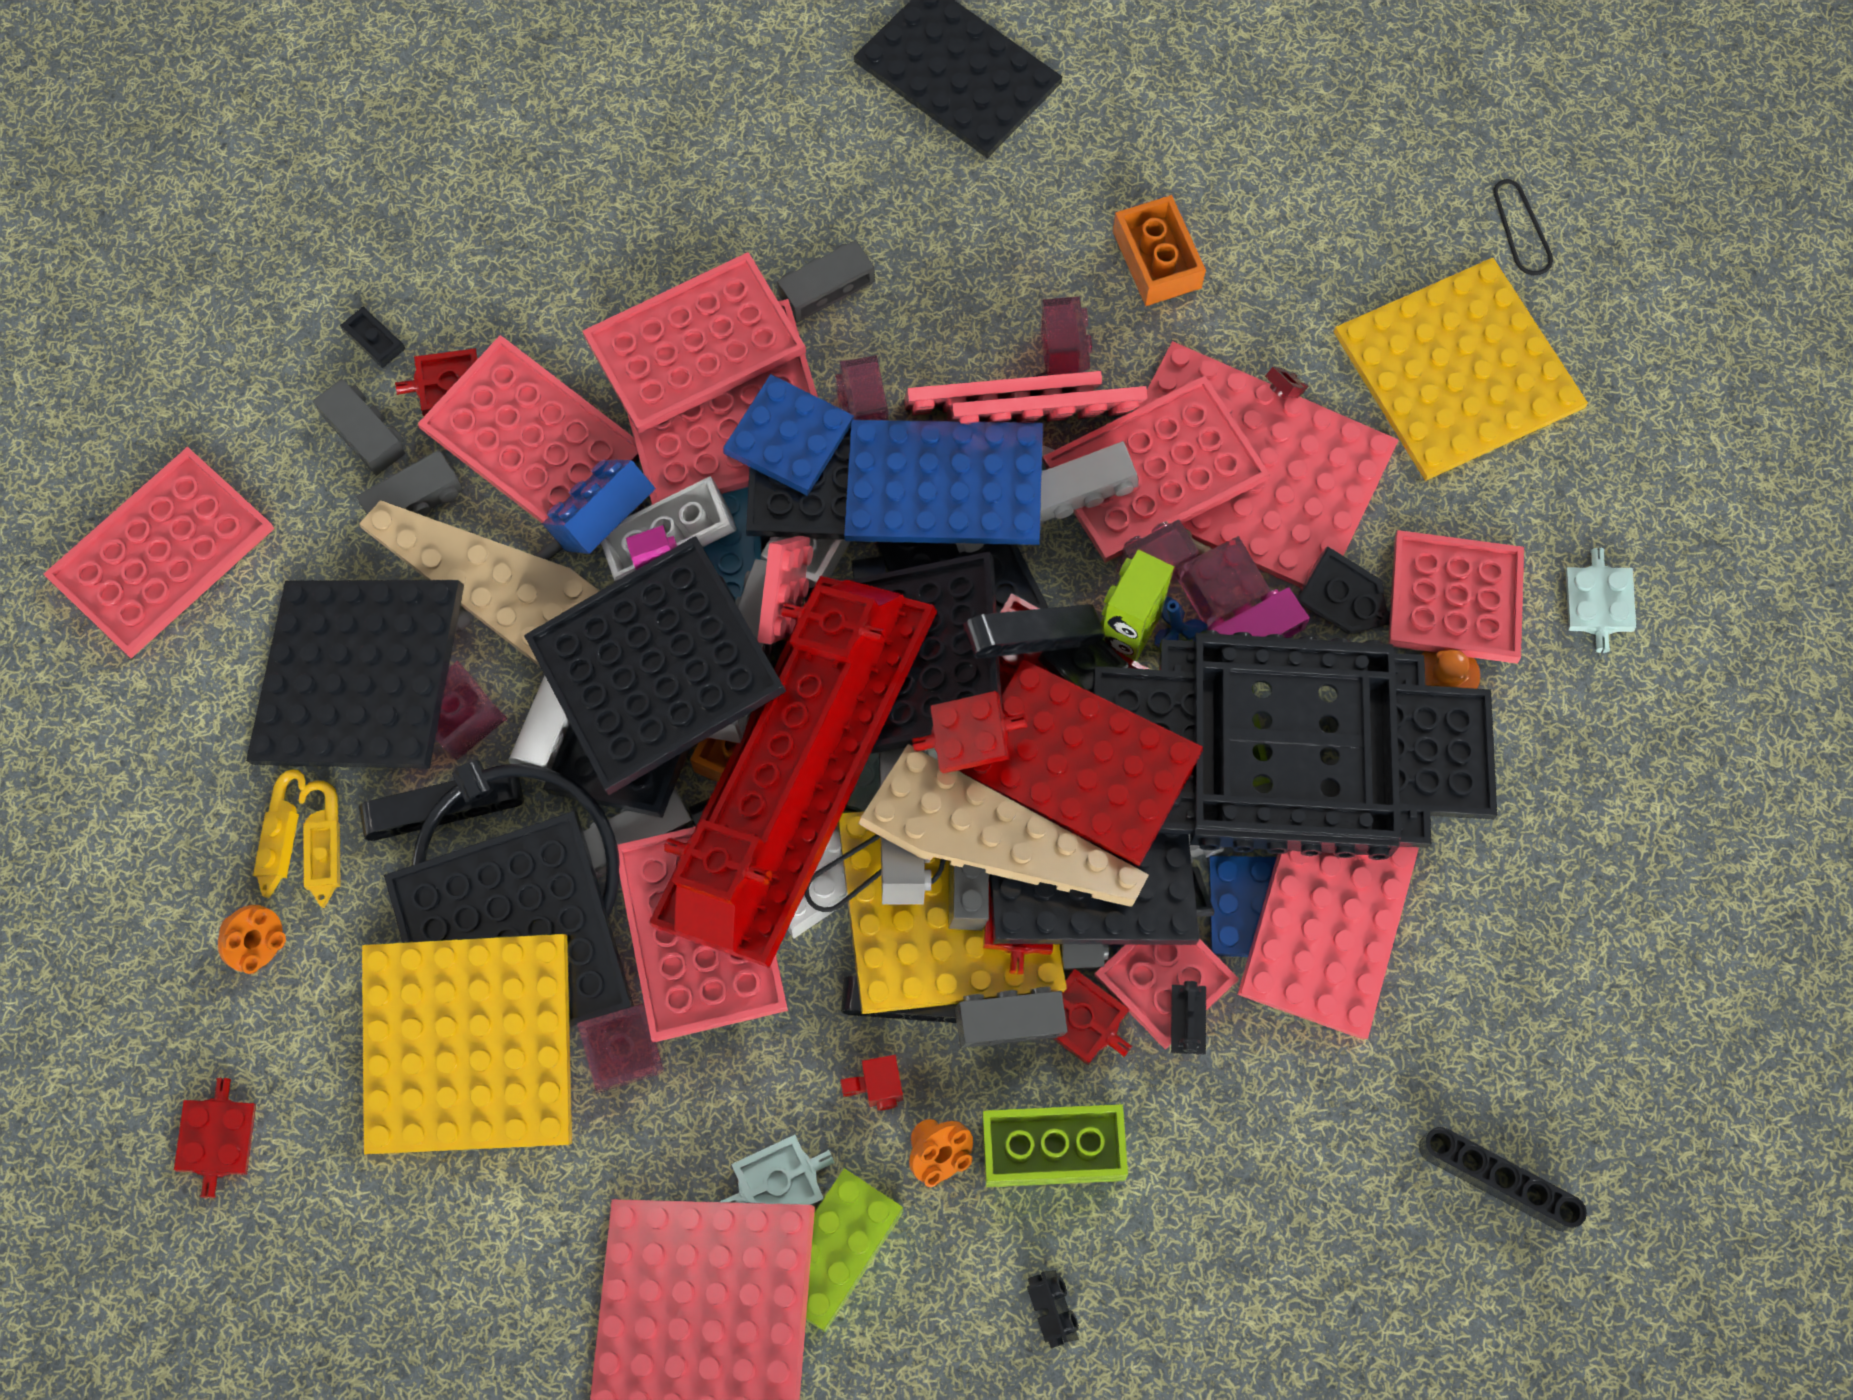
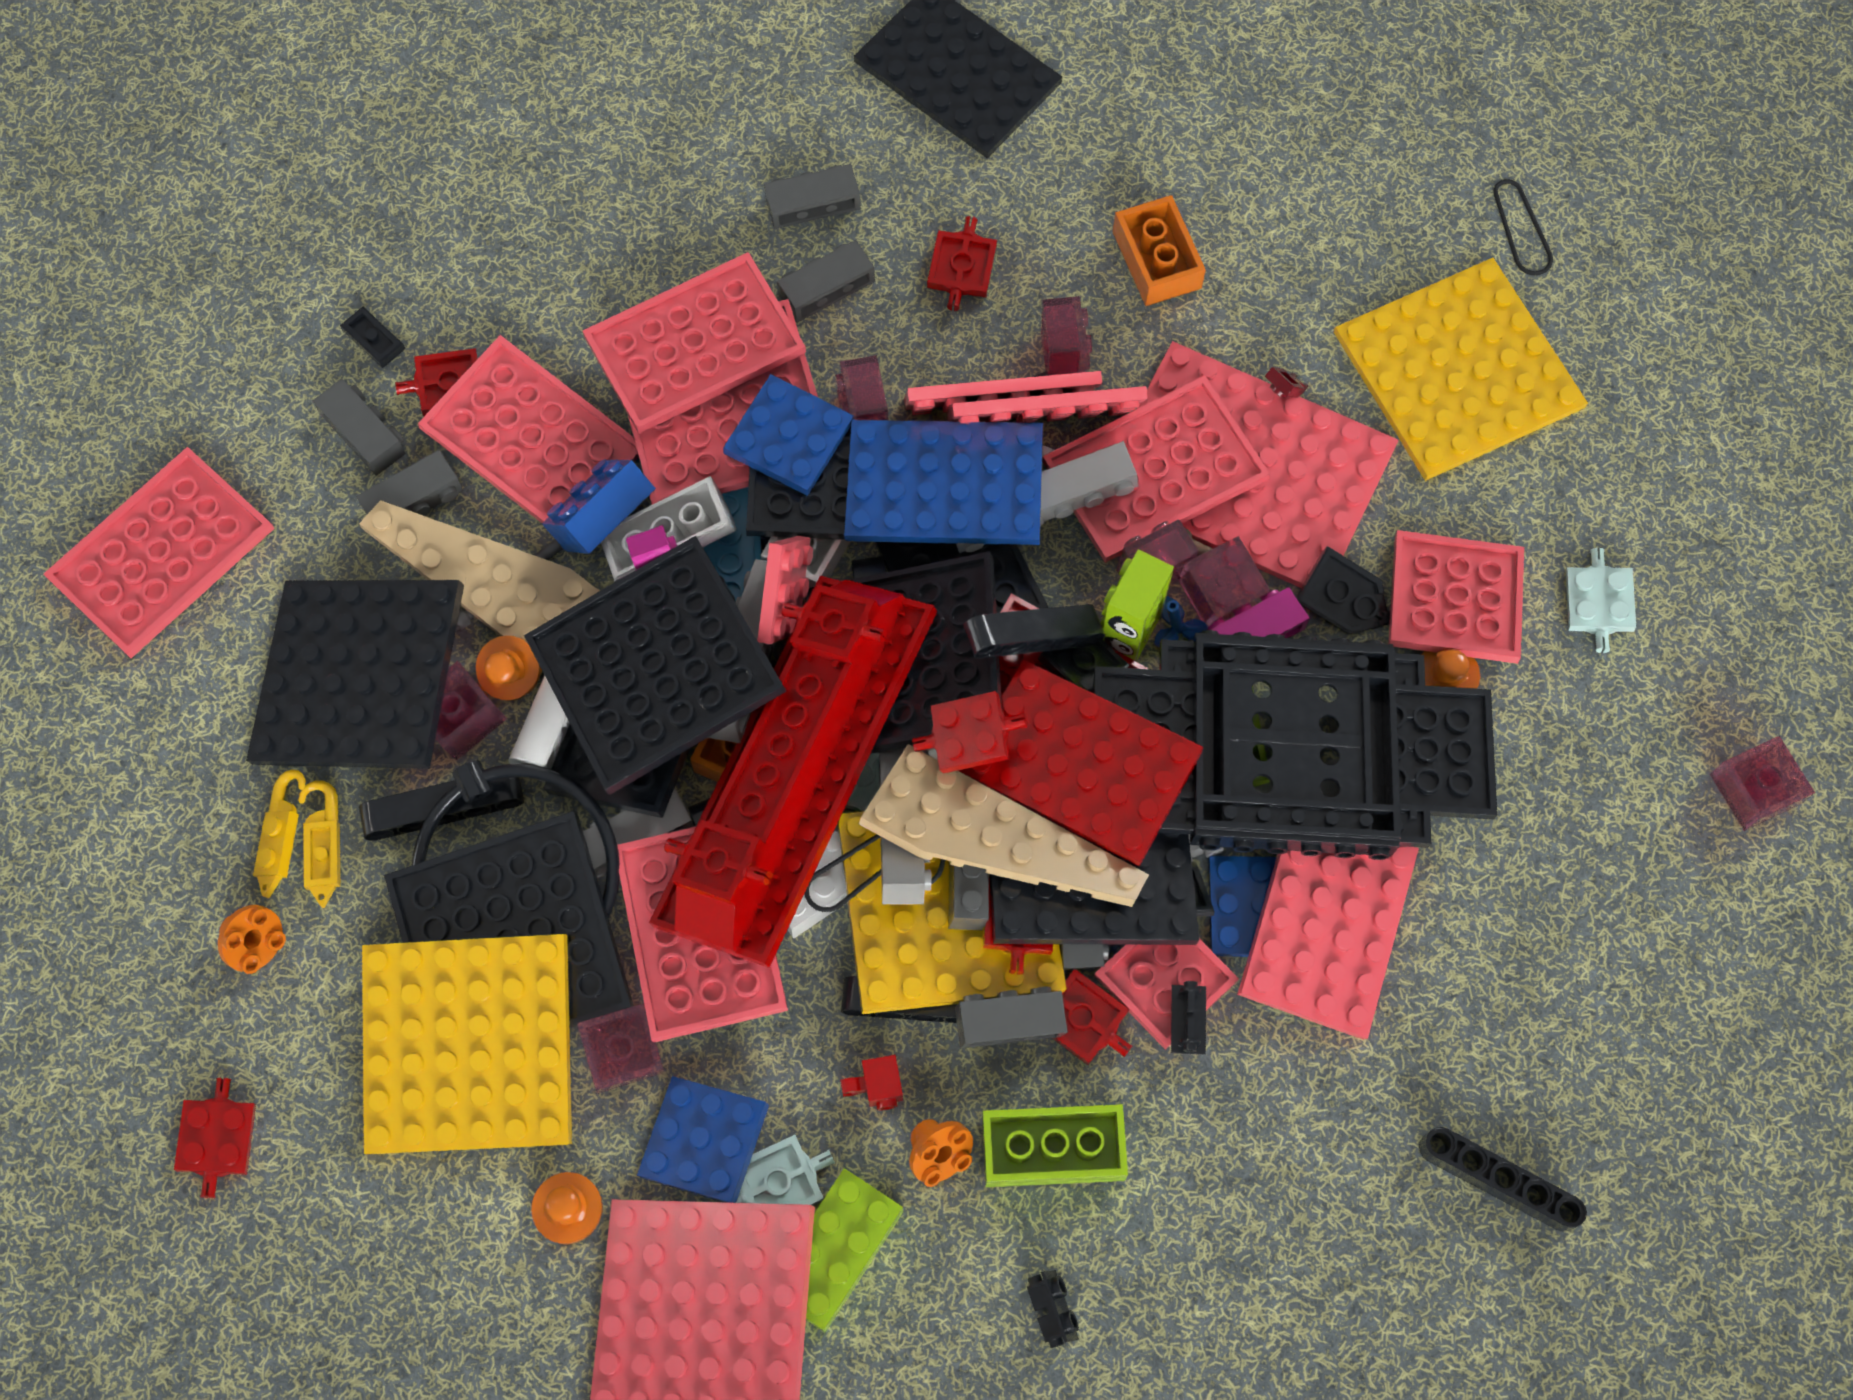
none -> orange plate [476,636,542,700]
none -> orange plate [531,1172,603,1245]
none -> blue plate [637,1076,769,1203]
none -> dark grey brick [764,164,861,229]
none -> red plate [927,216,997,311]
none -> clear pink brick [1710,736,1815,831]

